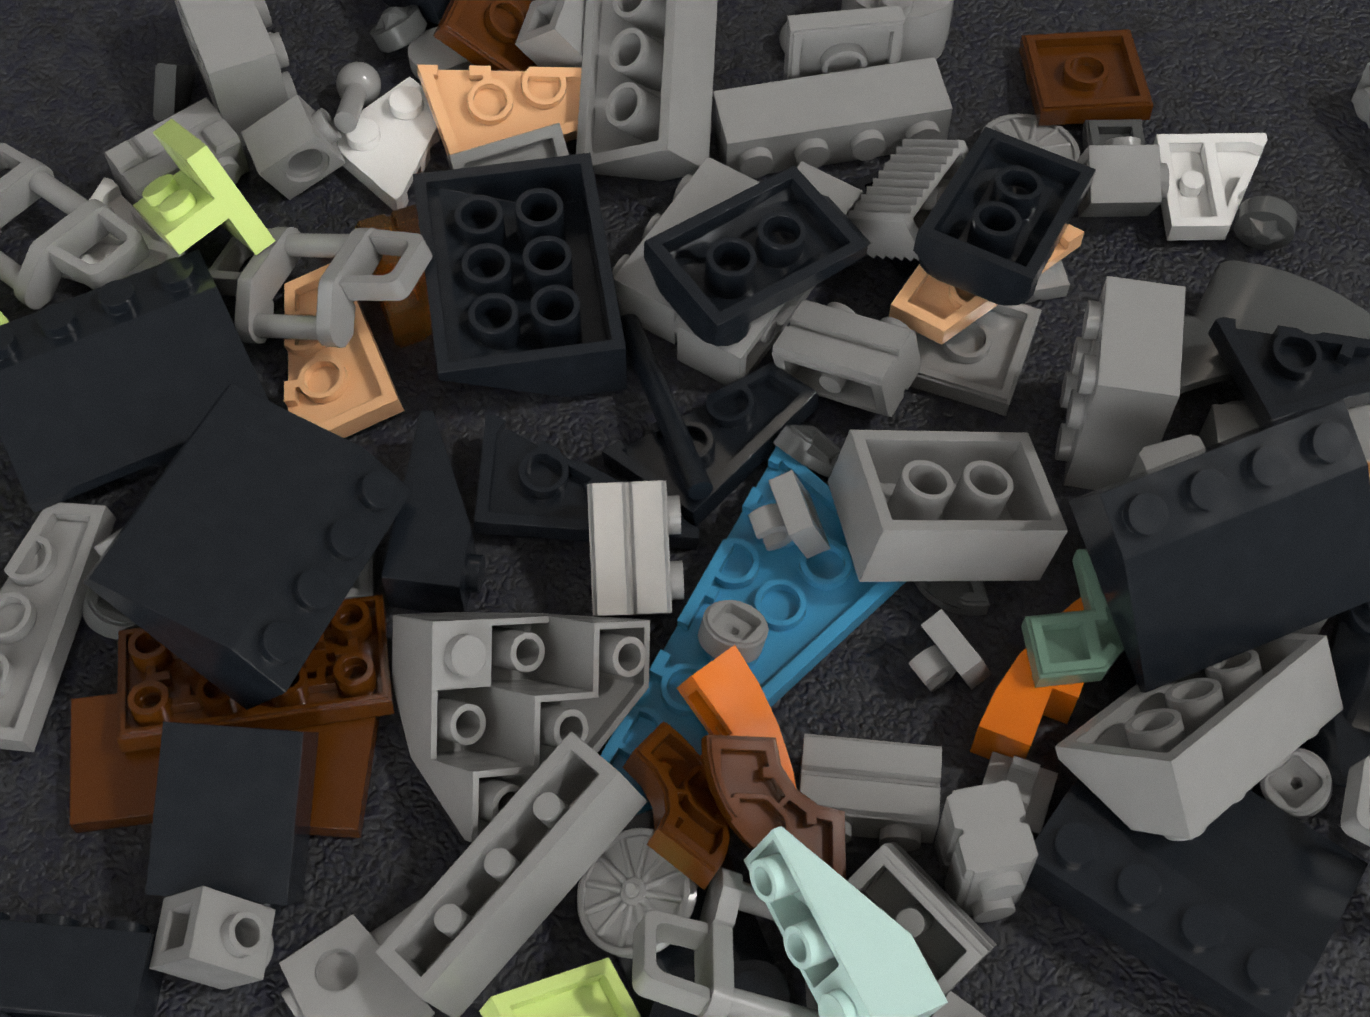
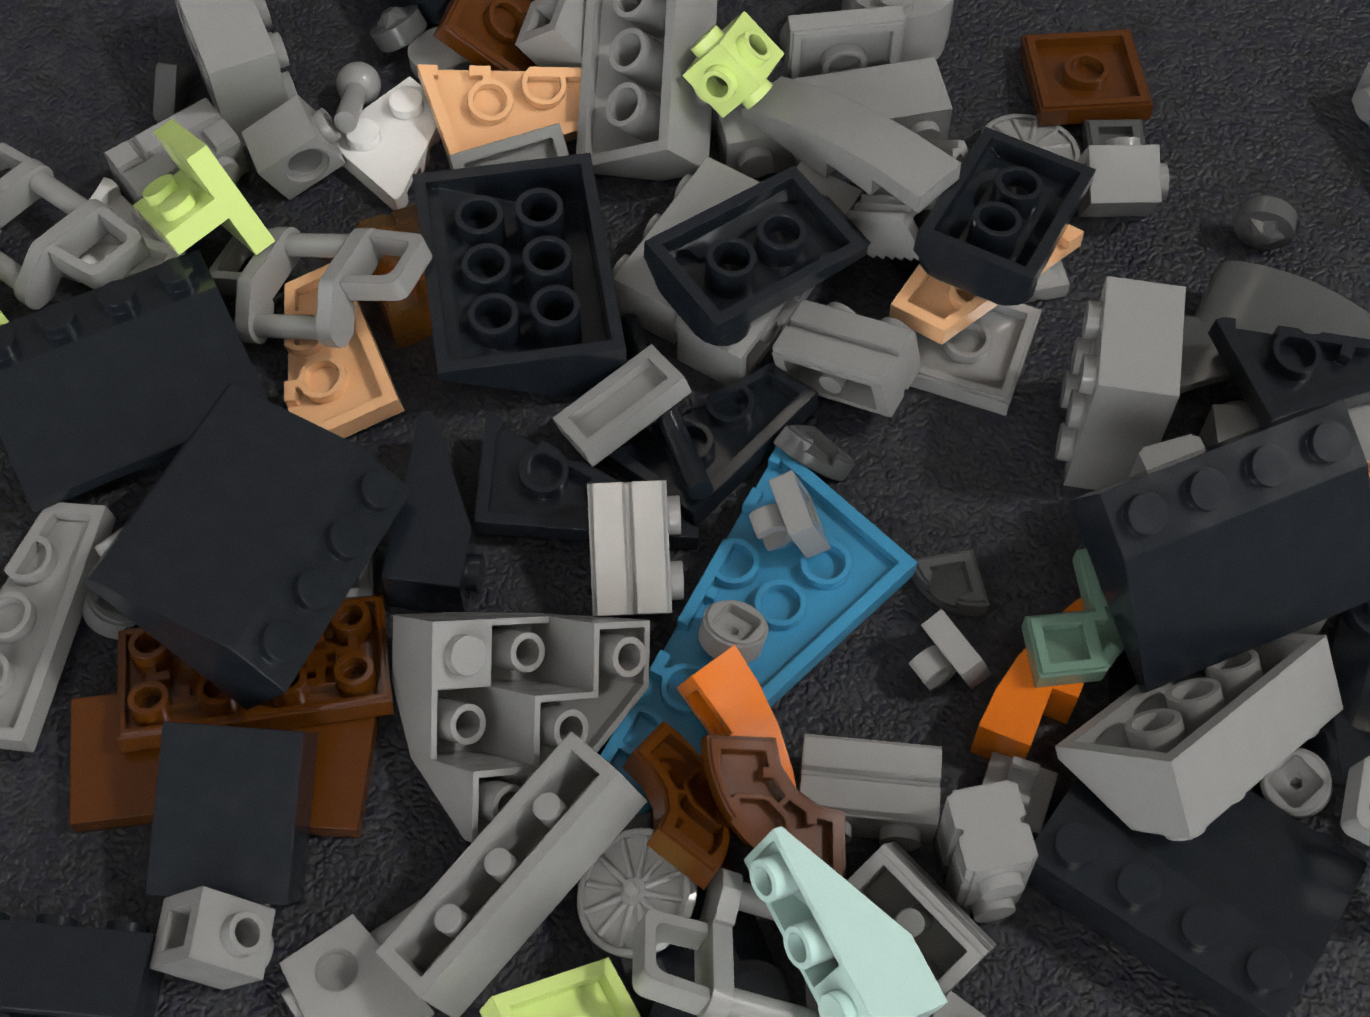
light grey brick [828,430,1068,582] -> none
white wing [1153,133,1267,241] -> none
none -> light grey tile [553,344,692,467]
none -> yellowish green brick [682,11,785,118]
none -> light grey slope [741,76,961,213]

